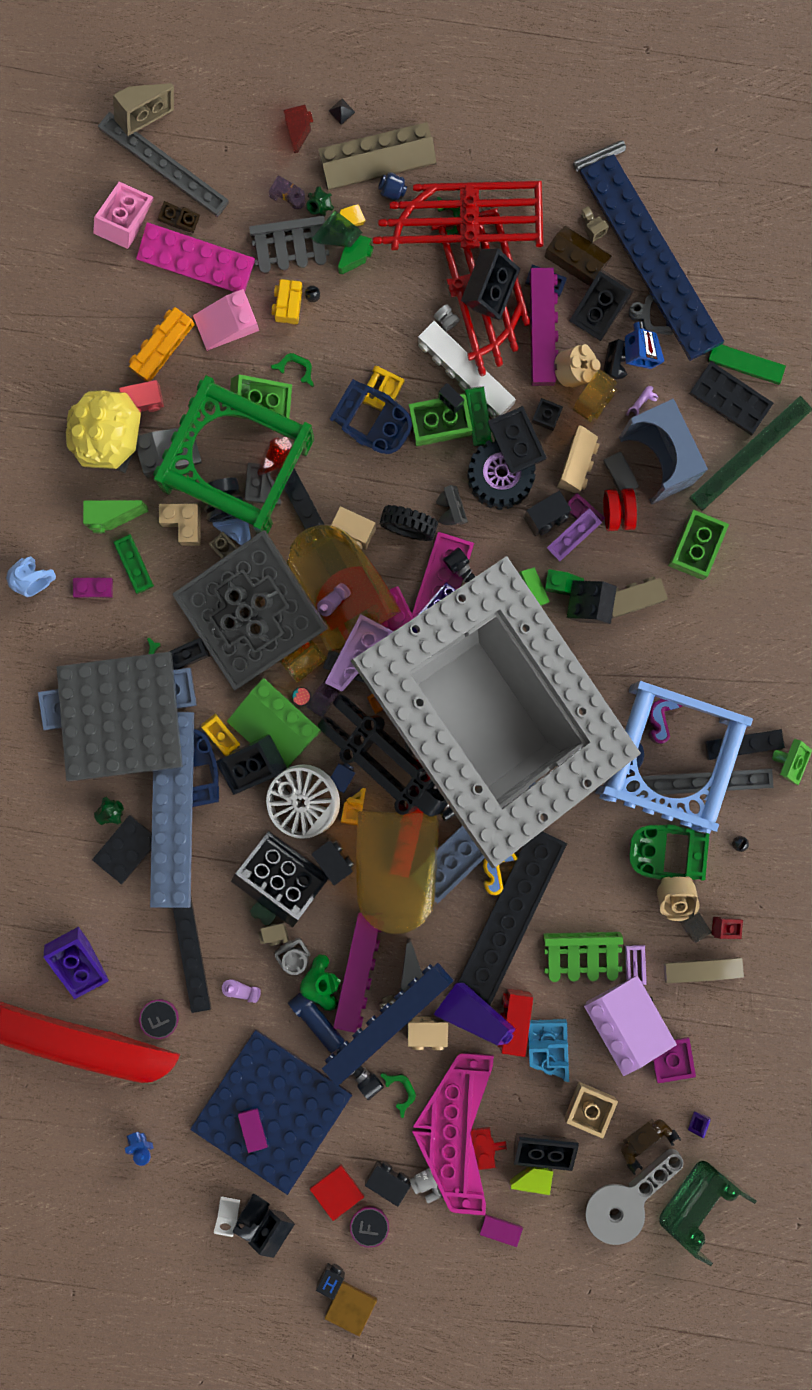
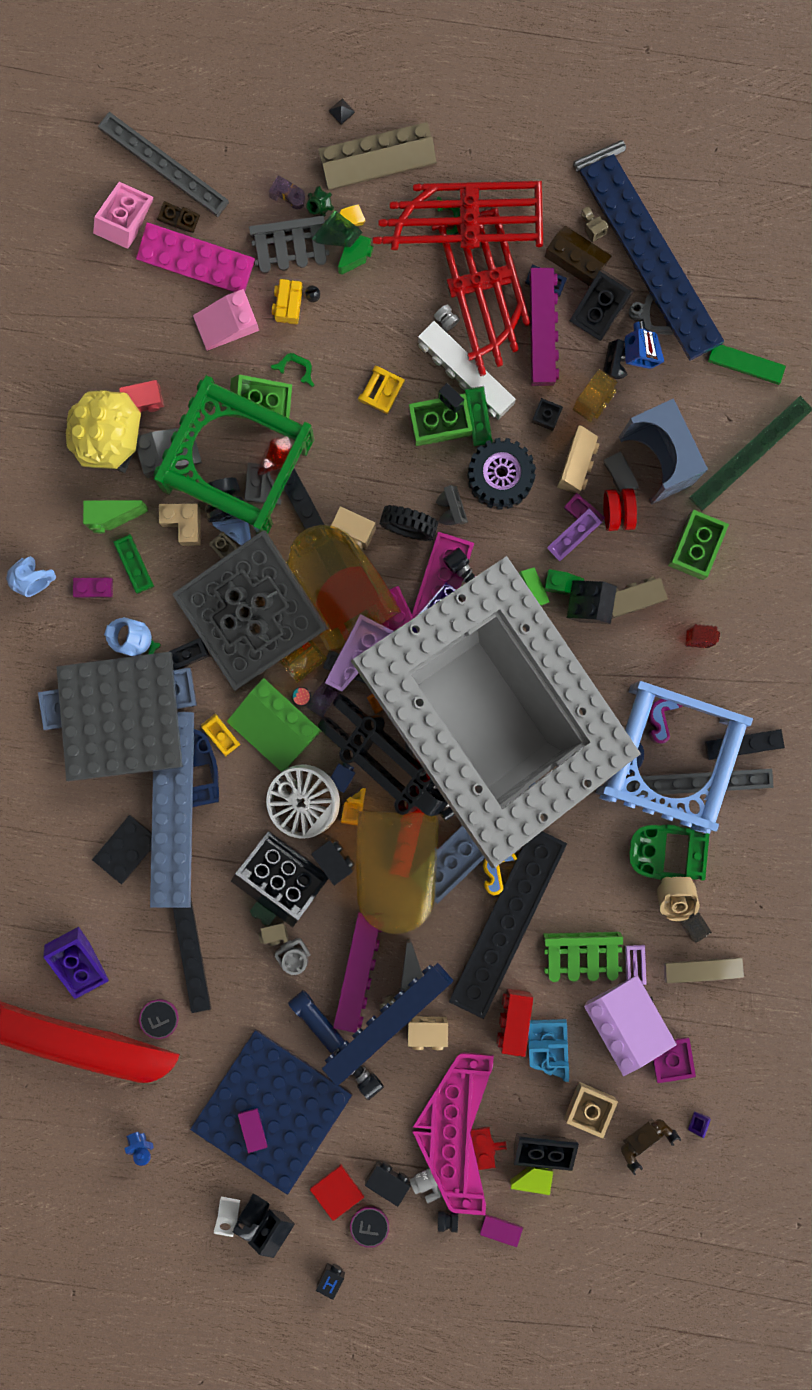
dark green rock [94,797,124,825] -> none
dark tan slope [113,83,174,136] -> none
light orange brick [129,307,195,382] -> none
black slope [216,734,287,795] -> none
lavender piece [222,979,261,1003] -> none
clear red slope [284,104,313,153] -> none
green head [299,954,340,1011] -> none
lavender piece [317,583,351,616] -> none
pearl gold tile [324,1281,377,1337] -> none
dark blue slope [330,379,412,454] -> none
dark blue head [378,172,407,201] -> none
green helmet [381,1072,416,1118] -> none
dark purple slope [434,983,515,1045] -> none
black slope [461,248,520,320] -> none
black plate [487,406,547,475] -> none
black brick [523,490,571,536] -> none
tan brick [555,344,600,388] -> none
light grey beam [585,1149,684,1245] -> none
lavender piece [626,386,658,416] -> none
clear green windscreen [659,1161,757,1266] -> none
black plate [689,361,774,436] -> none
dark red slope [711,917,743,939] -> none
black hinge [732,836,749,852] -> none
bright green tile [772,739,812,785] -> none
none -> light blue helmet [104,617,152,656]
none -> black wheel [438,1211,458,1233]
none -> clear red brick [685,624,720,648]

